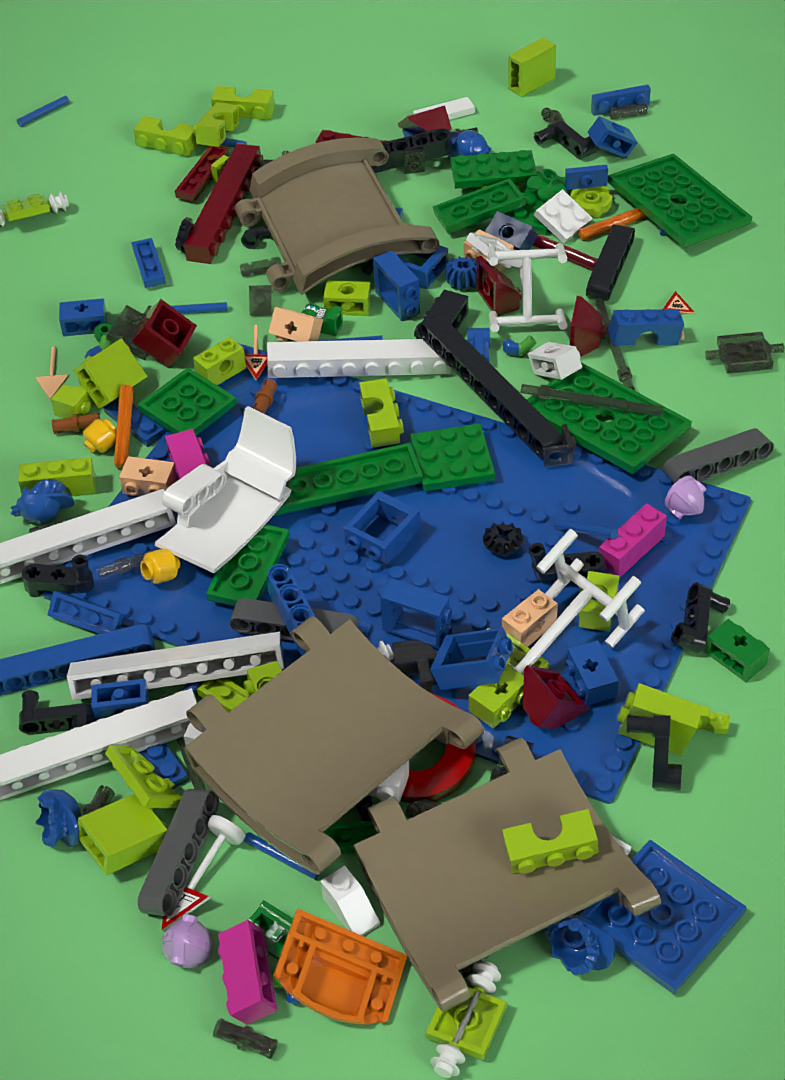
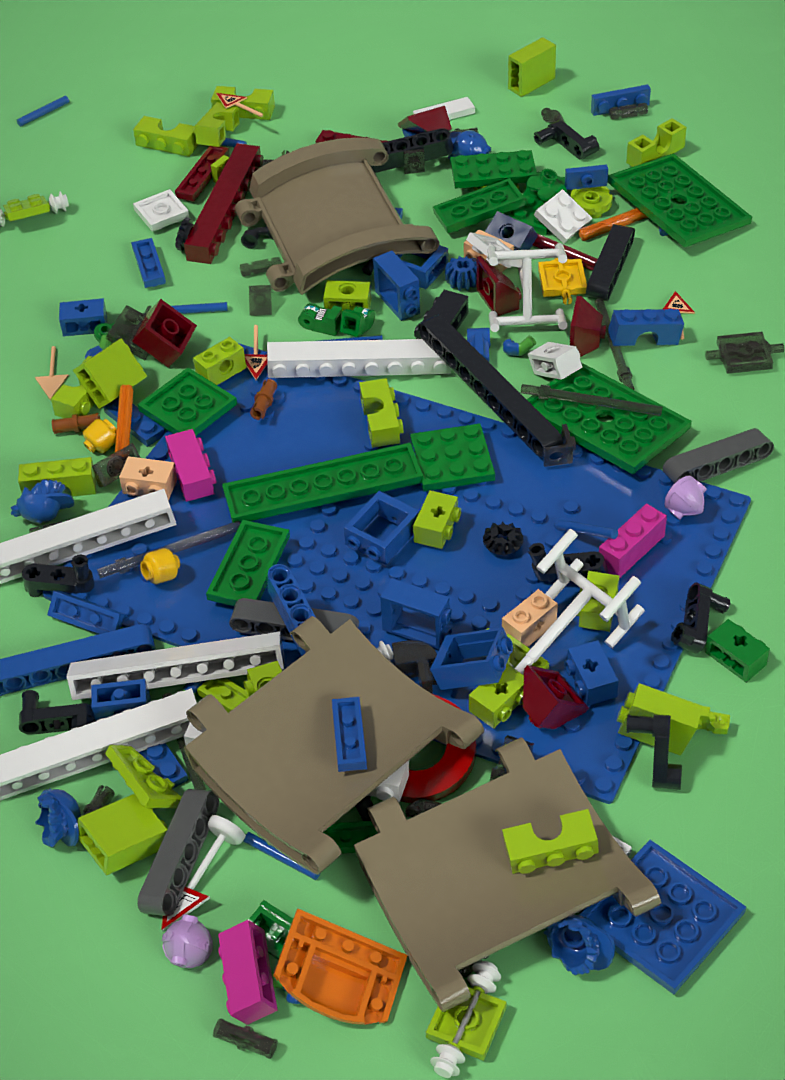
white beam [155,406,296,573] -> none
light nougat brick [268,307,323,342] -> none
white slope [320,866,380,936] -> none
blue brick [588,116,638,158] -> none
none -> clear smoke slope [92,443,141,488]
none -> white plate [133,189,189,232]
none -> light nougat piece [216,93,263,117]
none -> blue plate [332,696,367,772]
none -> green leg [340,306,375,337]
none -> lime brick [413,490,461,549]
none -> yellow plate [538,258,587,305]
none -> lime arch [626,118,687,167]

